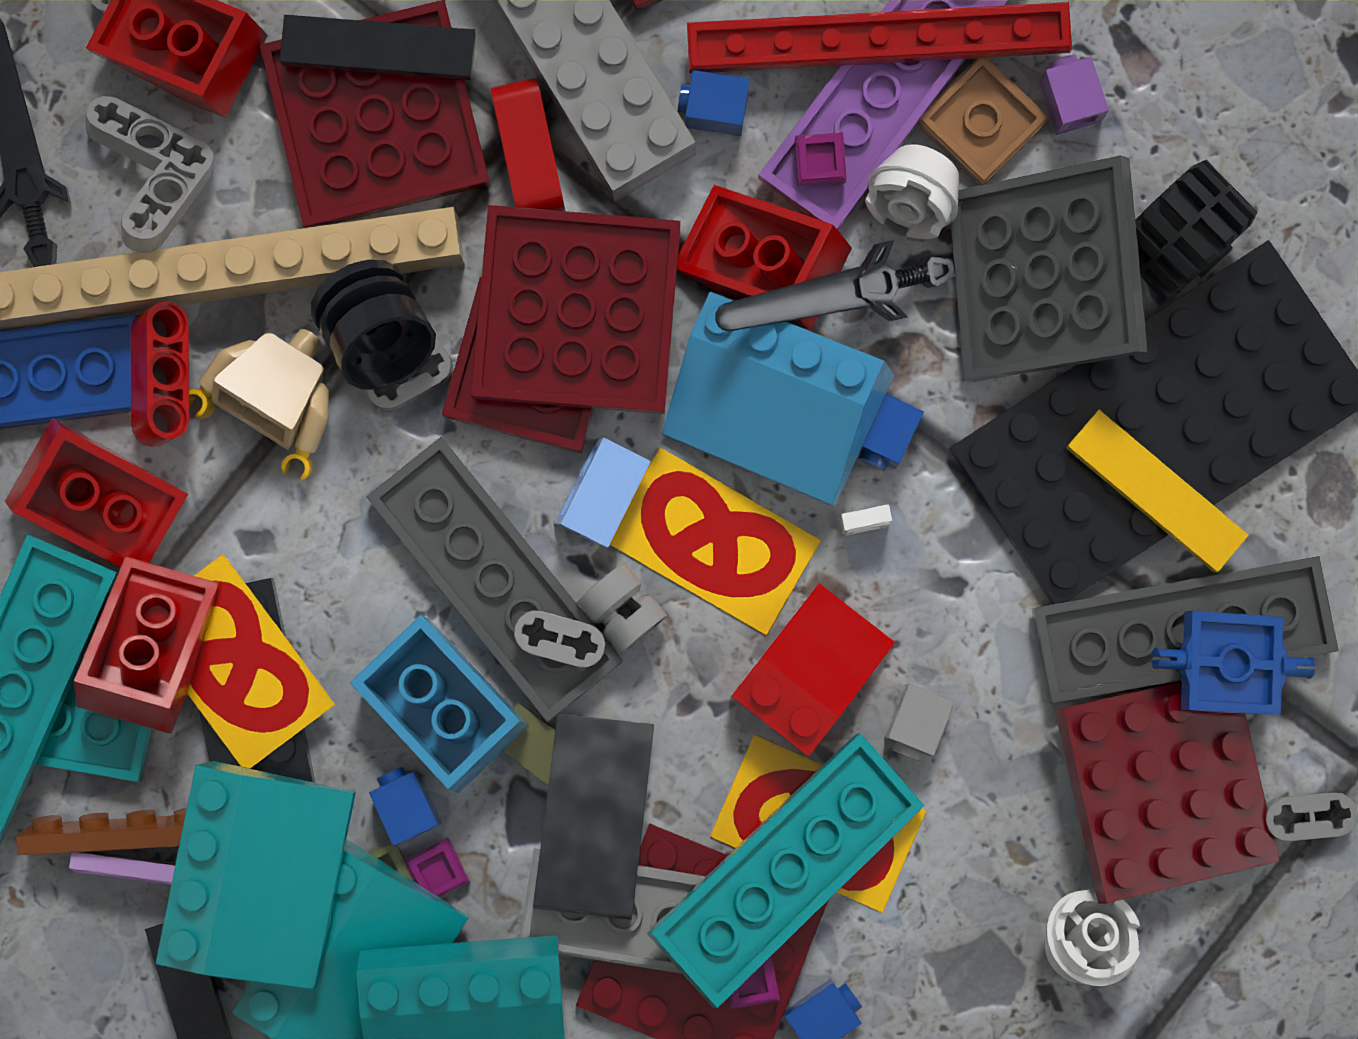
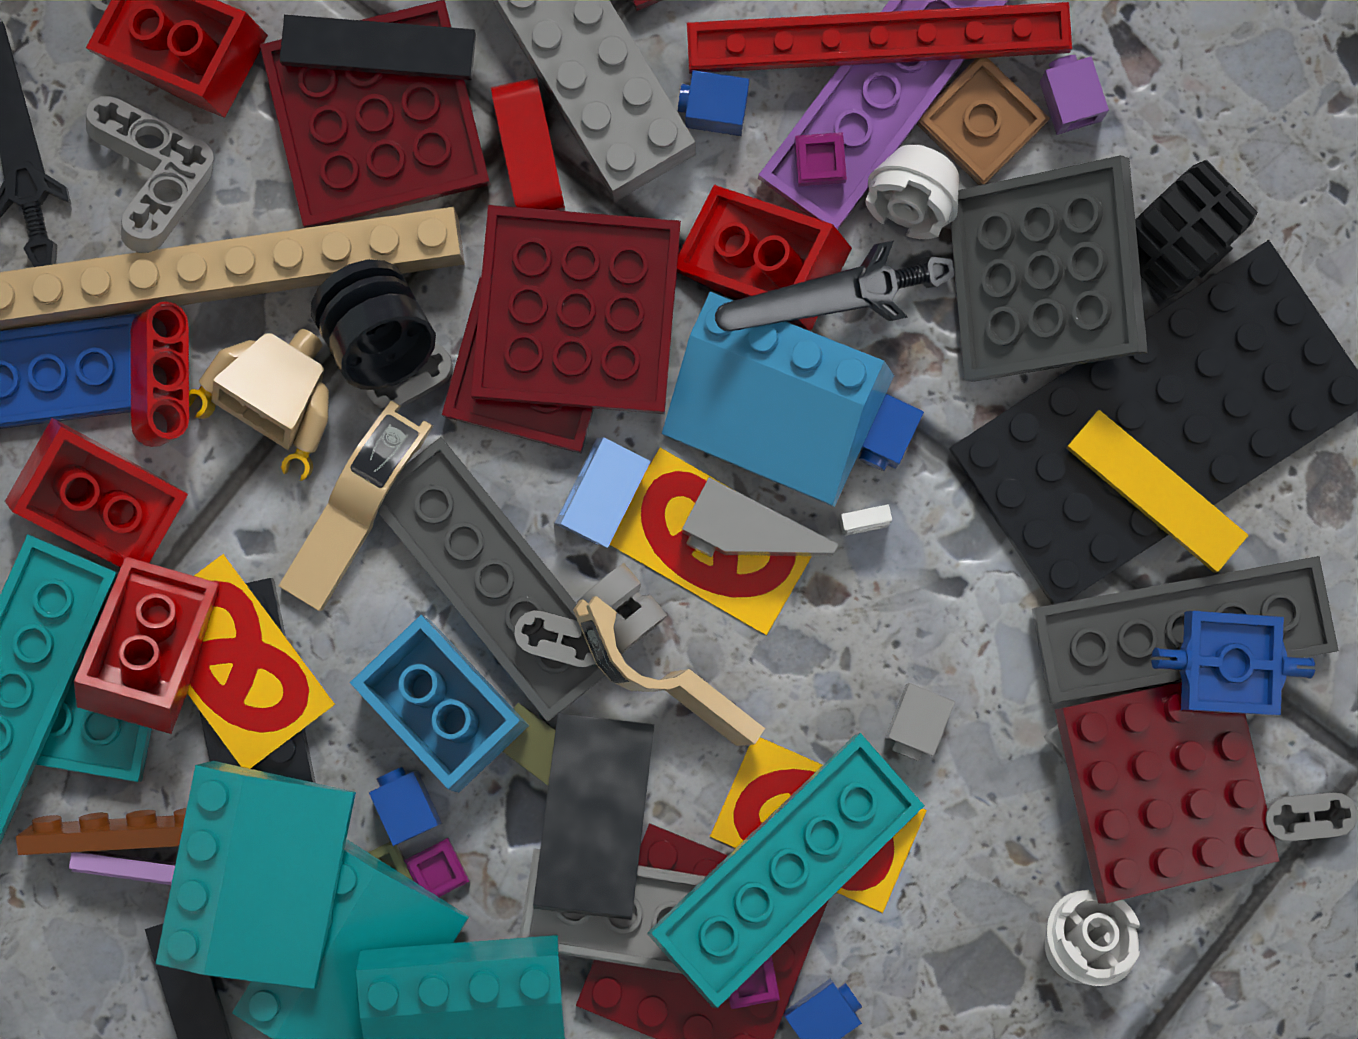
red slope [731,583,895,757] -> none
none -> tan piece [278,401,433,611]
none -> tan piece [573,596,765,746]
none -> light grey slope [682,477,839,557]

